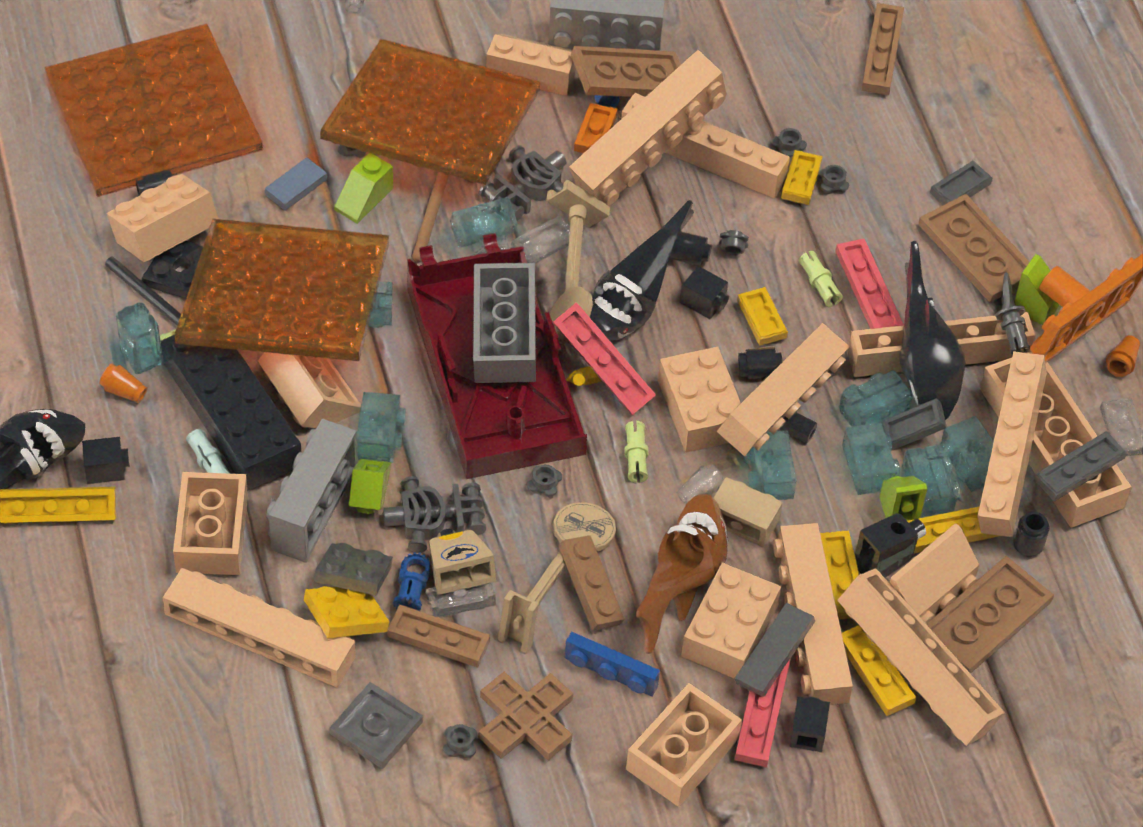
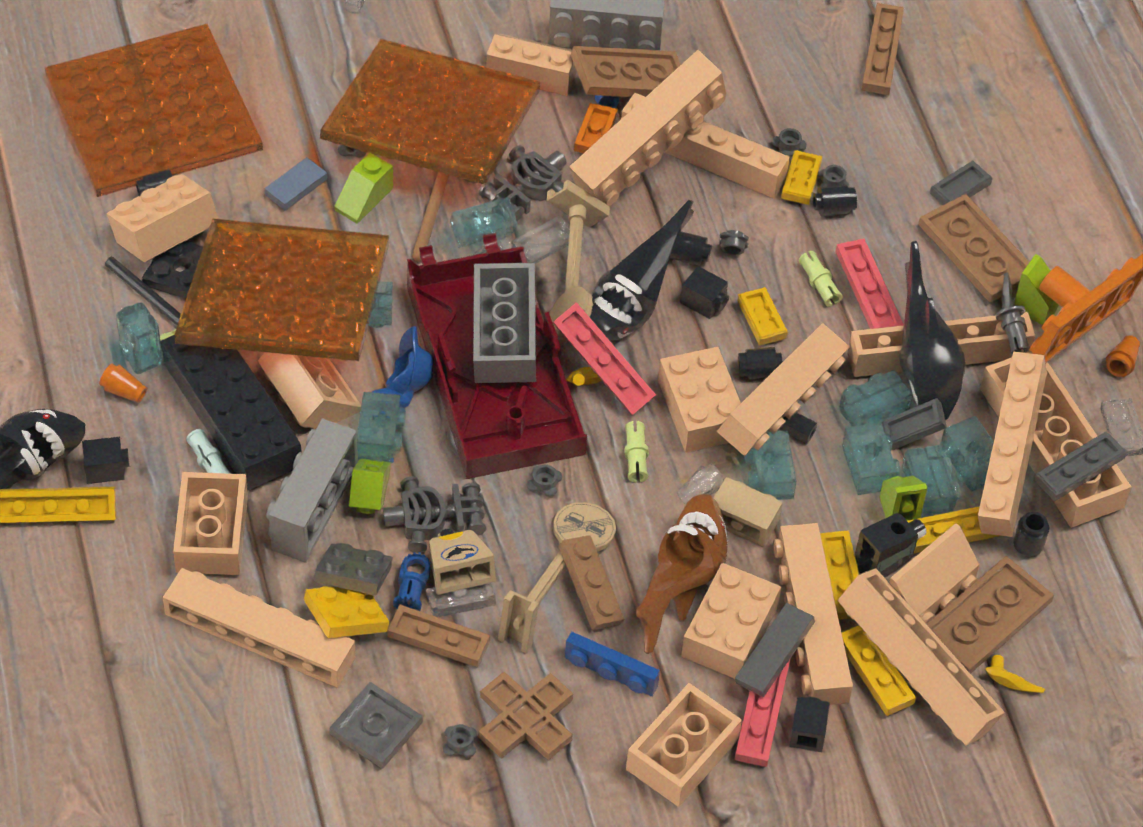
none -> blue hair [369,326,433,408]
none -> black brick [813,185,857,216]
none -> yellow bar [985,655,1045,693]

